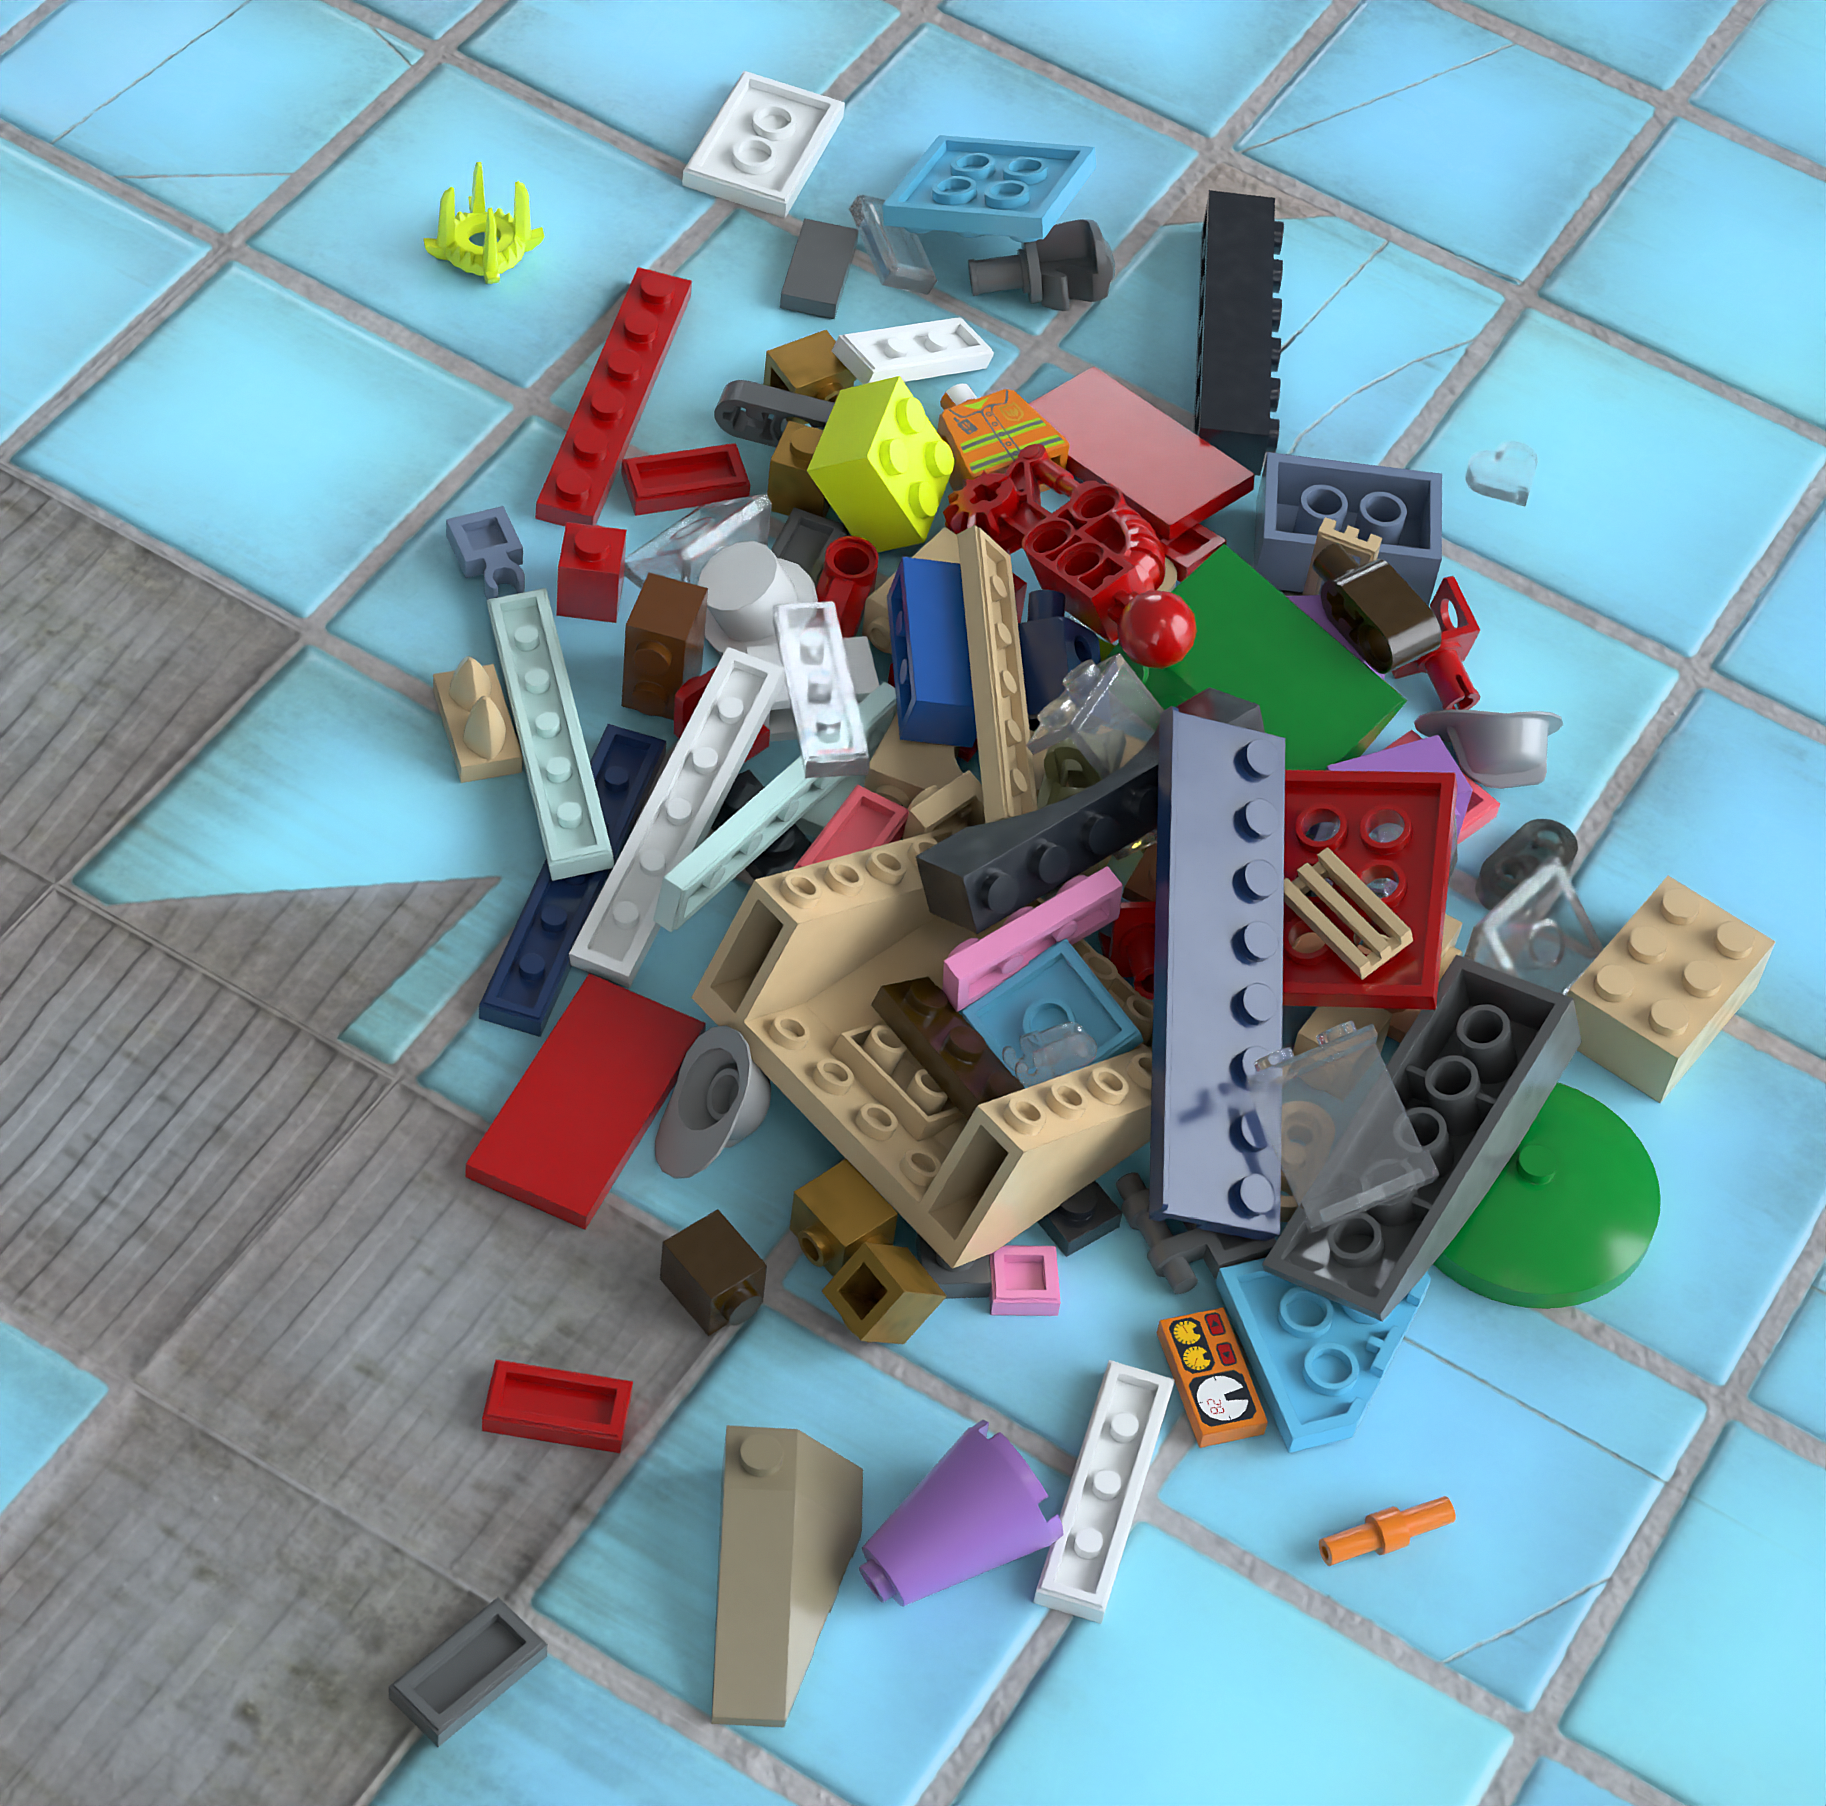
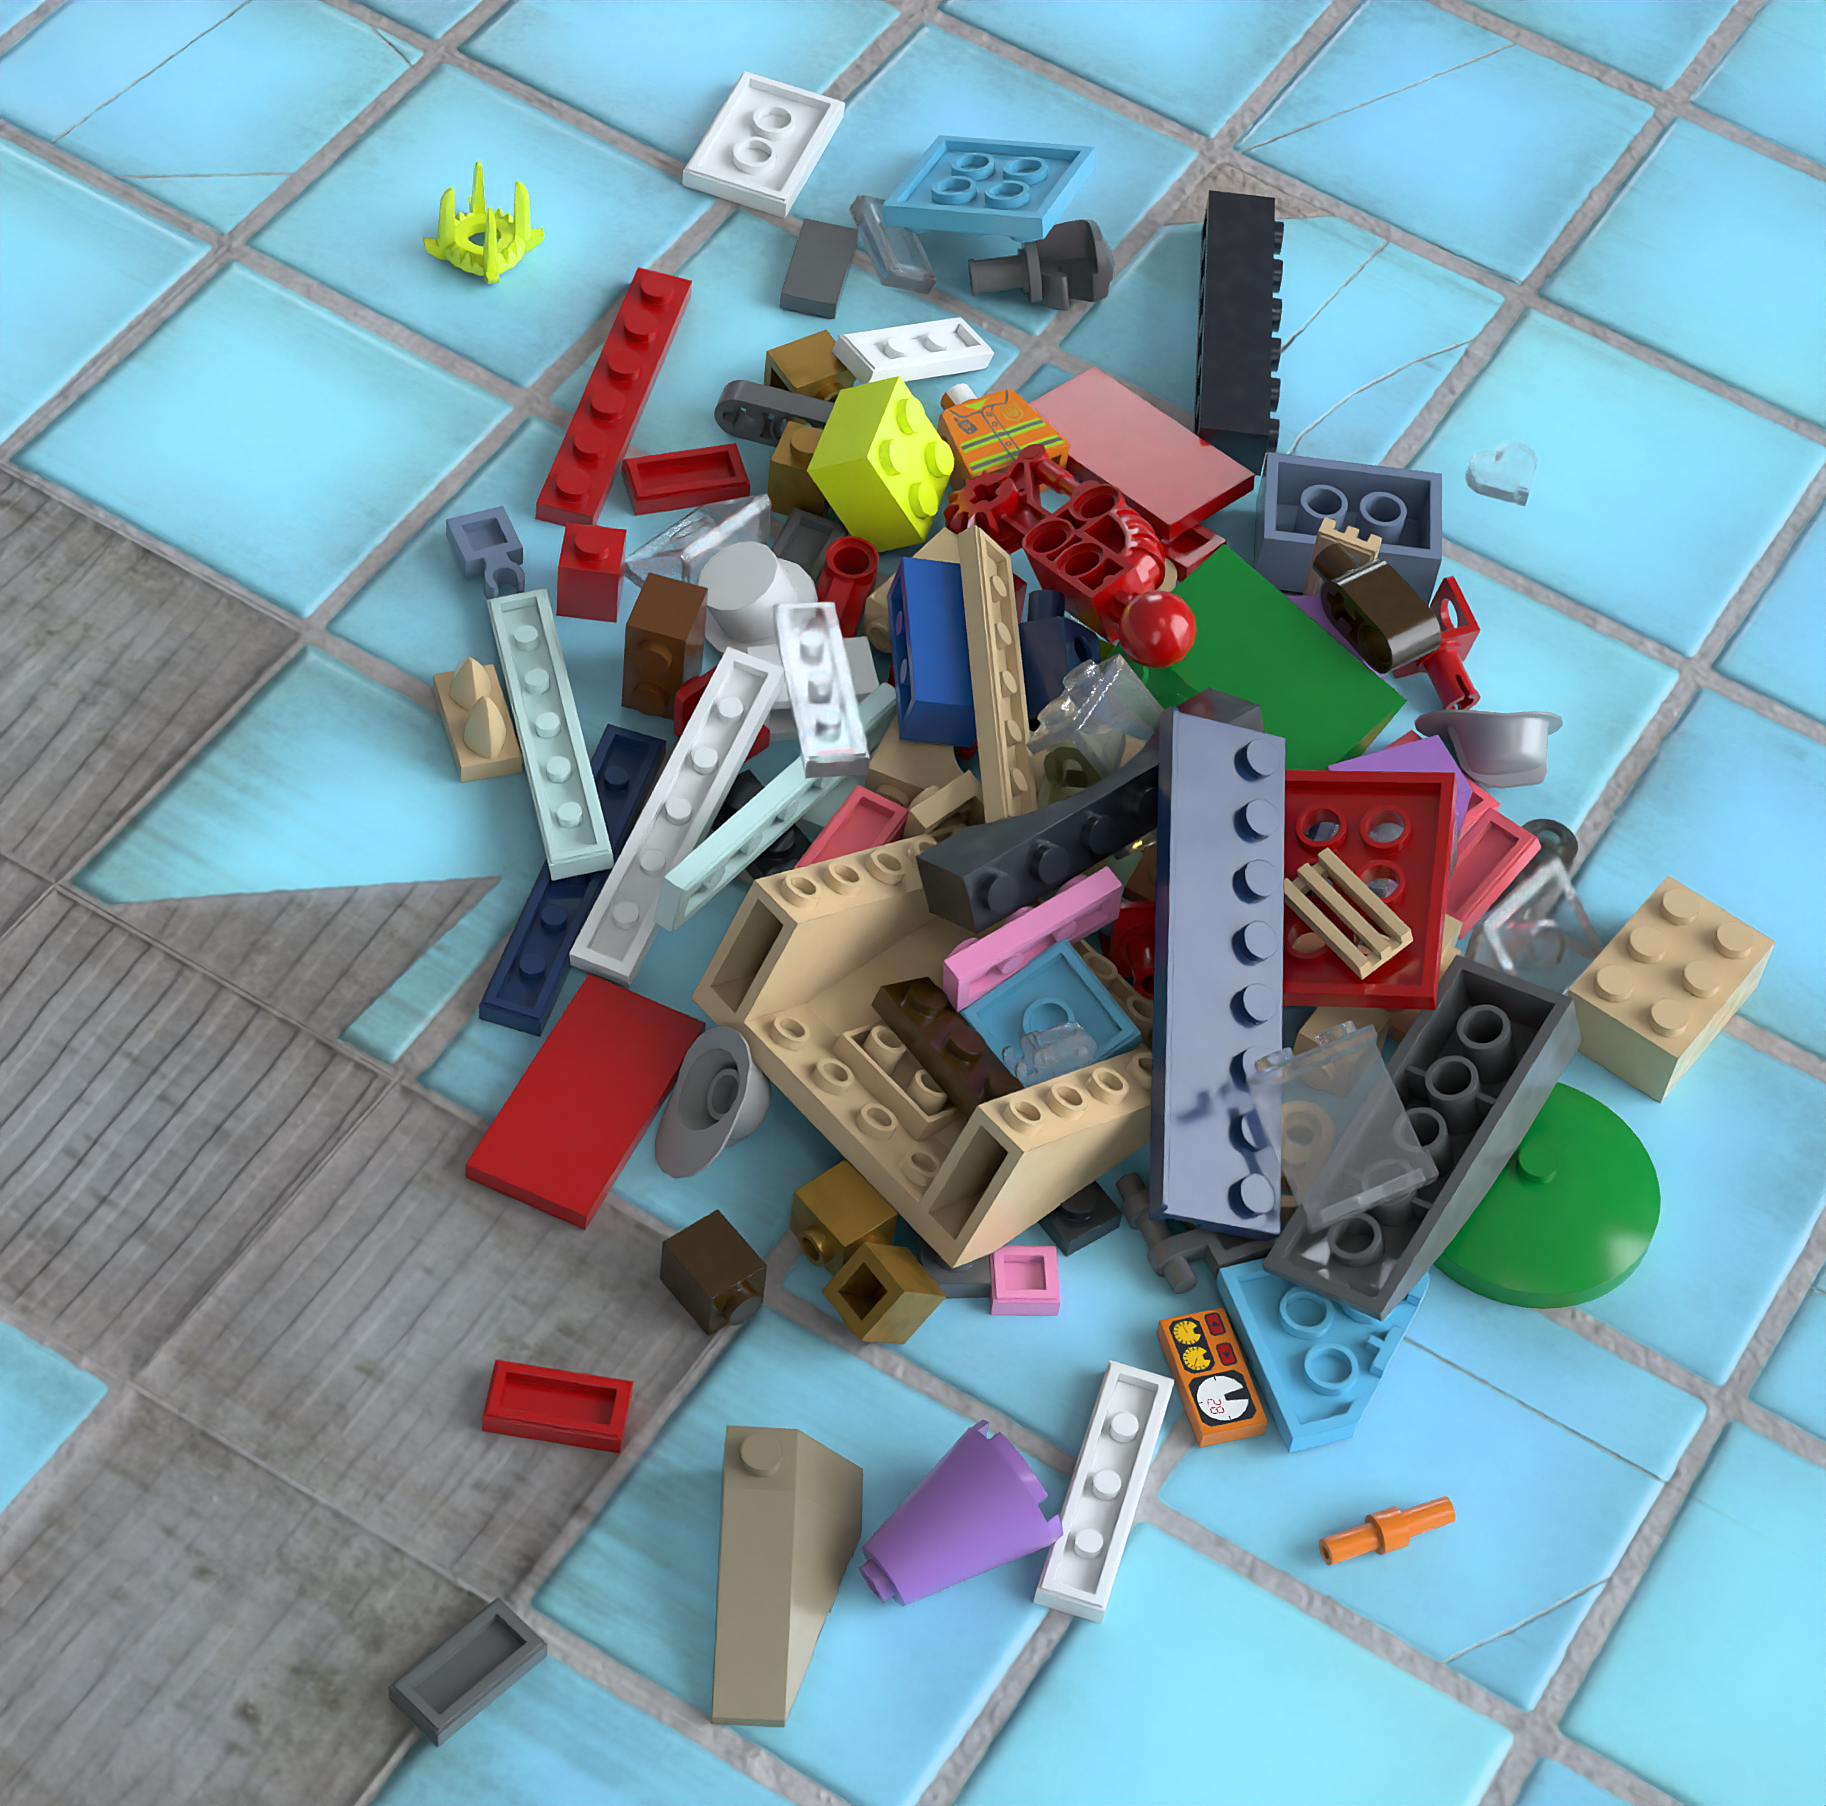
none -> coral tile [1445,807,1541,940]

